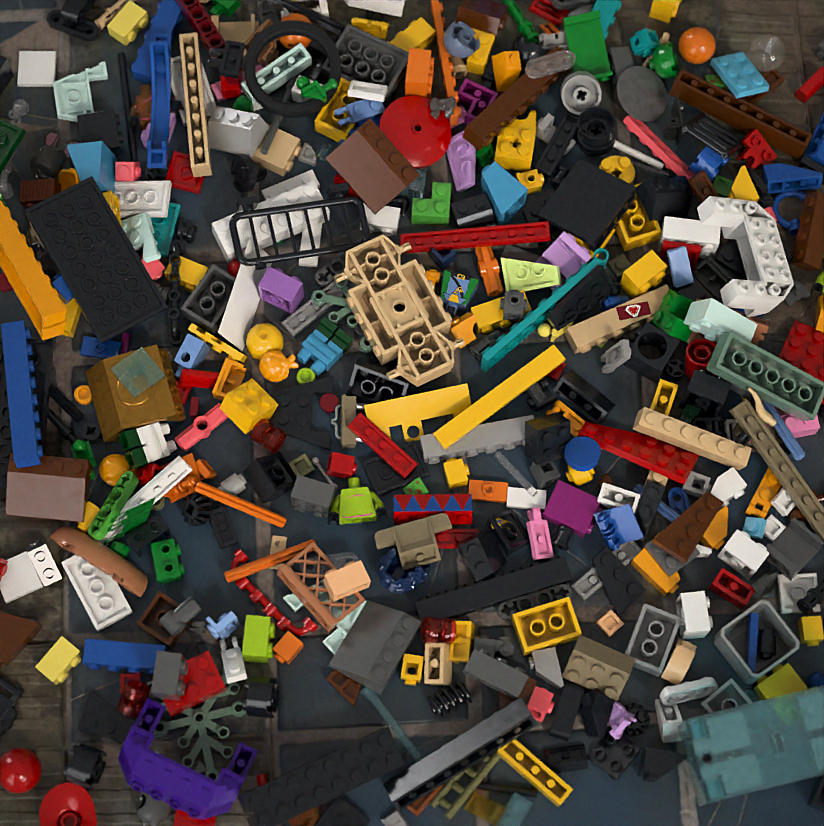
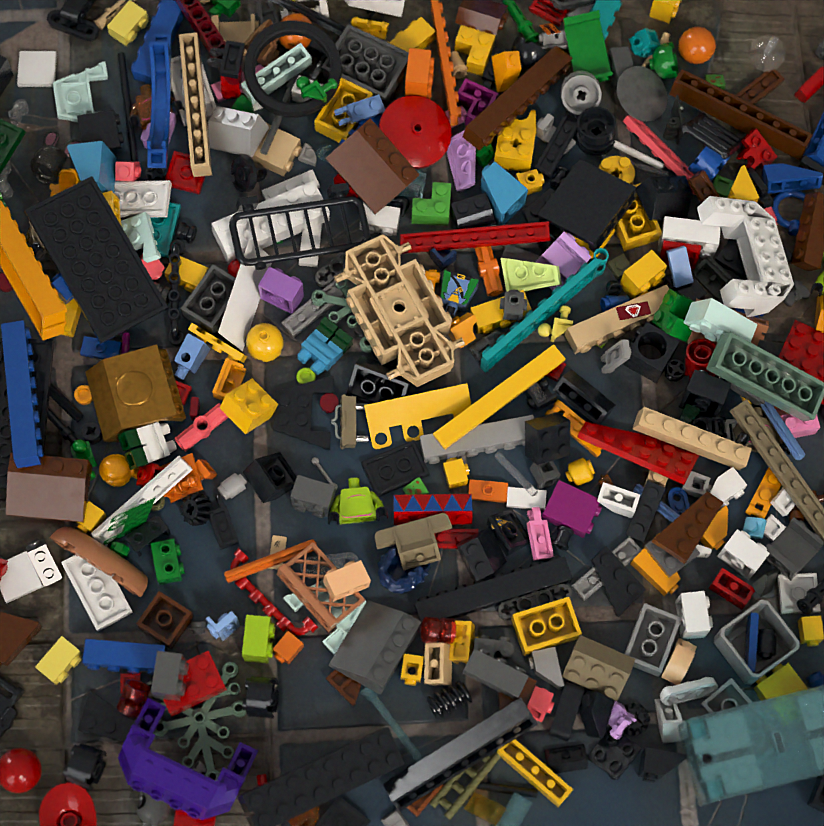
copper brick [19,178,61,209] -> none
bright green beam [88,471,139,540] -> none
clear light blue piece [111,347,165,398] -> none
dark grey piece [159,597,201,637] -> none
red tile [178,368,220,389] -> none
orange axle [195,481,287,528] -> none
white hinge [220,636,247,683] -> none
clear red wheel [250,418,287,454] -> none
light orange hat [259,349,299,382] -> none
olive plate [288,454,315,477] -> none
red brick [326,452,357,479] -> none
red tile [347,412,418,479] -> none
white tile [348,80,388,102] -> none
dark grey piece [430,96,456,119] -> none
sand blue cylinder [443,21,480,58] -> none
clear plate [525,50,576,79] -> none
black wing [545,264,618,331] -> none
blue hat [564,437,602,472] -> none
hinge [593,503,644,551] -> none
light nougat tile [596,610,624,638] -> none
yellow brick [650,379,679,416] -> none
medium azure plate [710,52,770,98] -> none
tan animal [748,387,777,427] -> none

